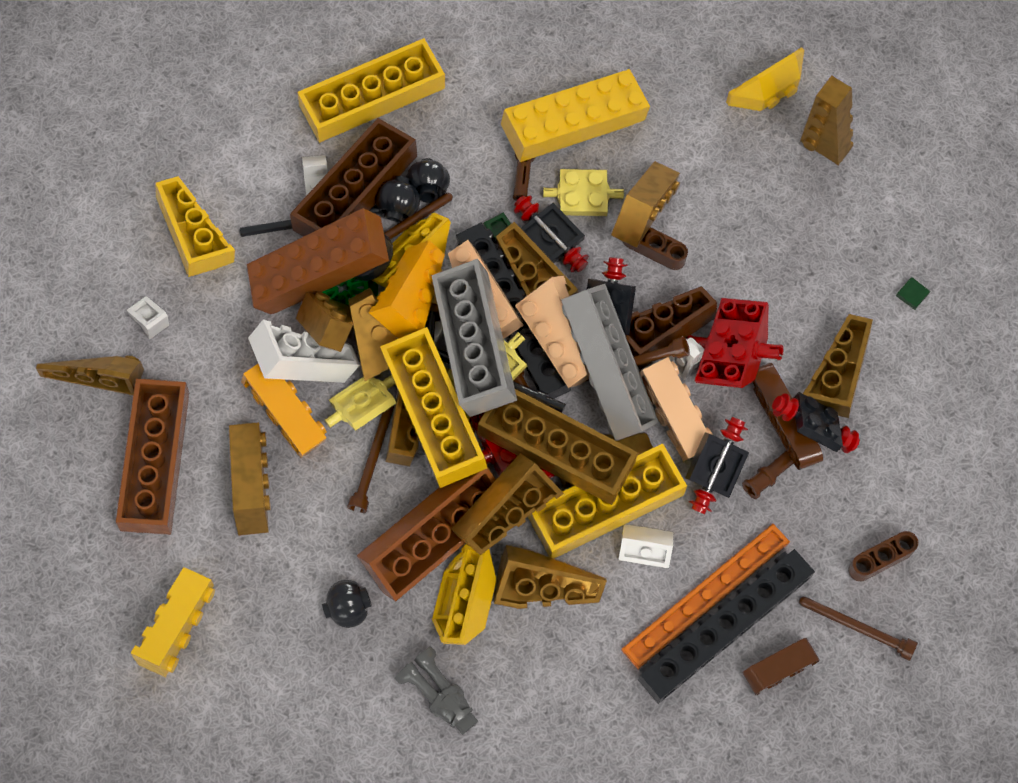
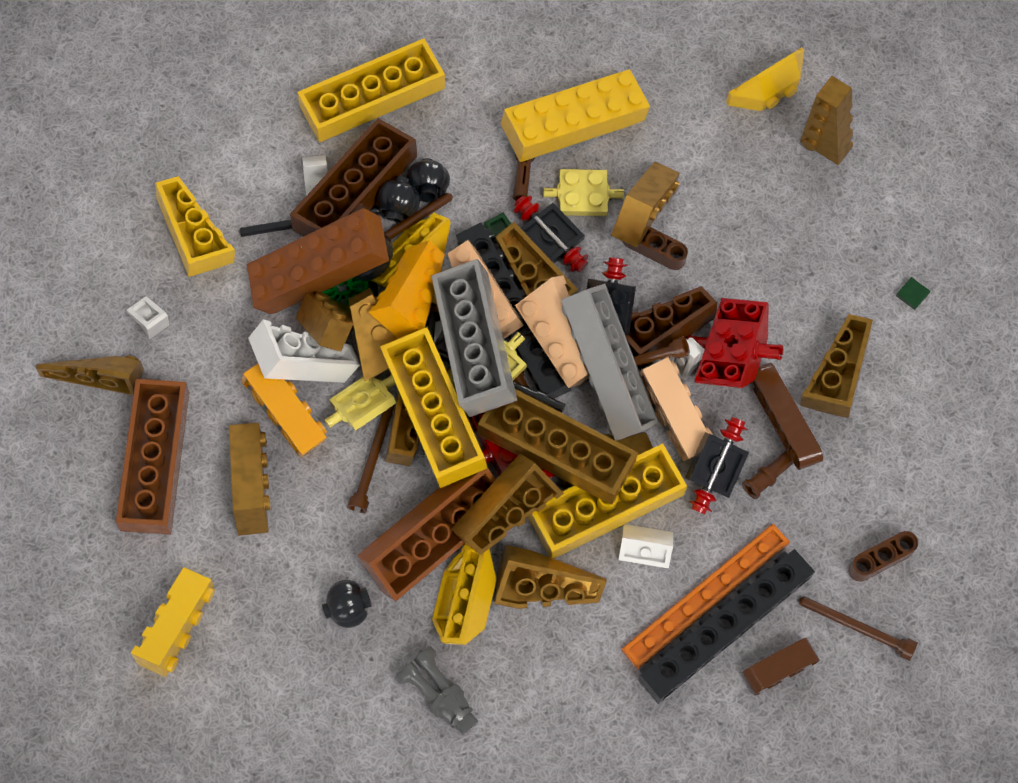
black plate [772,392,860,453] -> none

